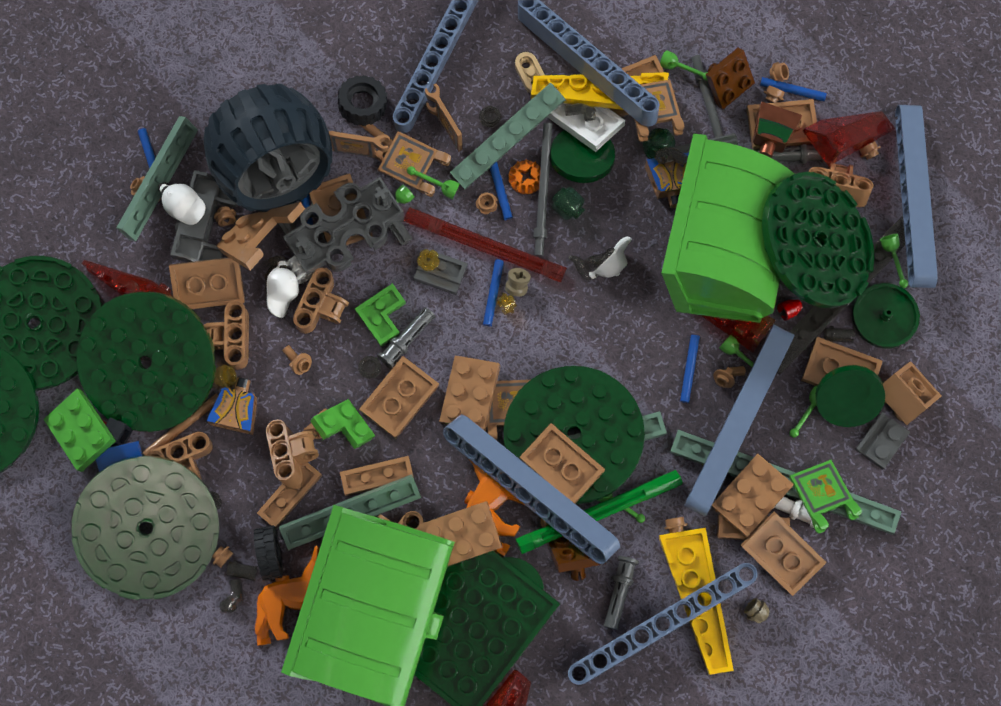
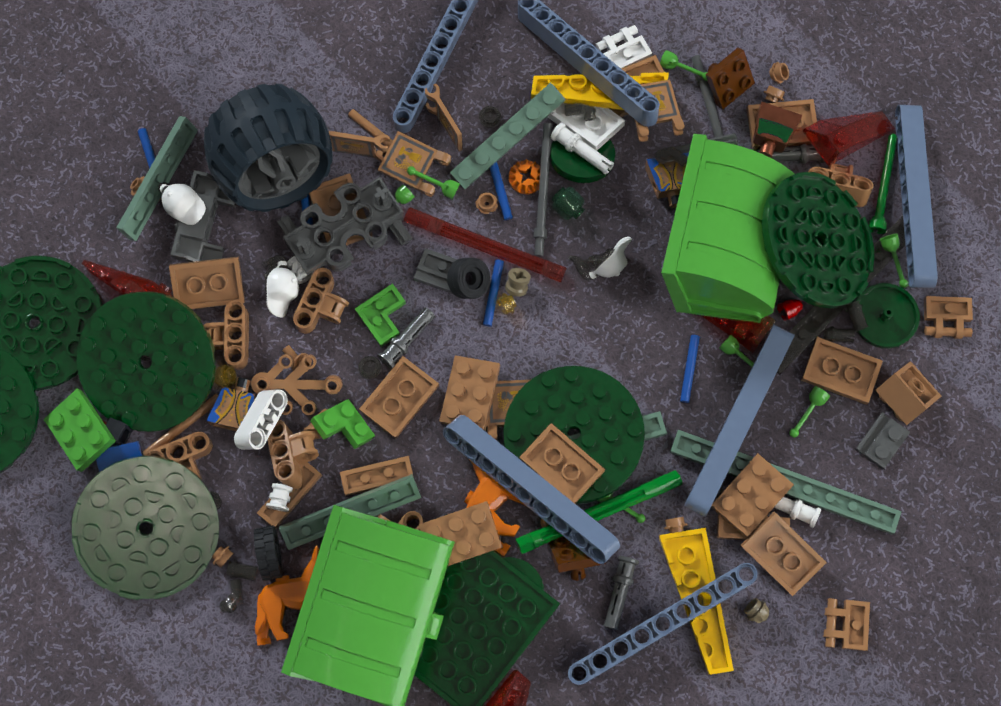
medium nougat plate [214,207,236,227] -> none
medium nougat wing [217,202,305,271] -> none
black tyre [338,75,387,126] -> none
clear yellow plate [417,249,440,271] -> none
tan plate [515,52,545,93] -> none
clear green head [643,128,676,159] -> none
medium nougat plate [713,366,746,388] -> none
blue bar [760,77,827,101] -> none
bright green flag [789,460,862,534] -> none
dark green piece [815,365,885,427] -> none
medium nougat plate [859,141,881,160] -> none
none -> white beam [234,390,288,450]
none -> medium nougat plant [251,354,343,415]
none -> white bush [266,483,293,512]
none -> black tyre [447,258,490,299]
none -> white pin [551,122,614,175]
none -> white plate [596,25,652,69]
none -> medium nougat plate [823,598,870,651]
none -> clear smoke pin [845,301,869,332]
none -> green piece [868,134,897,234]
none -> medium nougat plate [924,296,973,339]

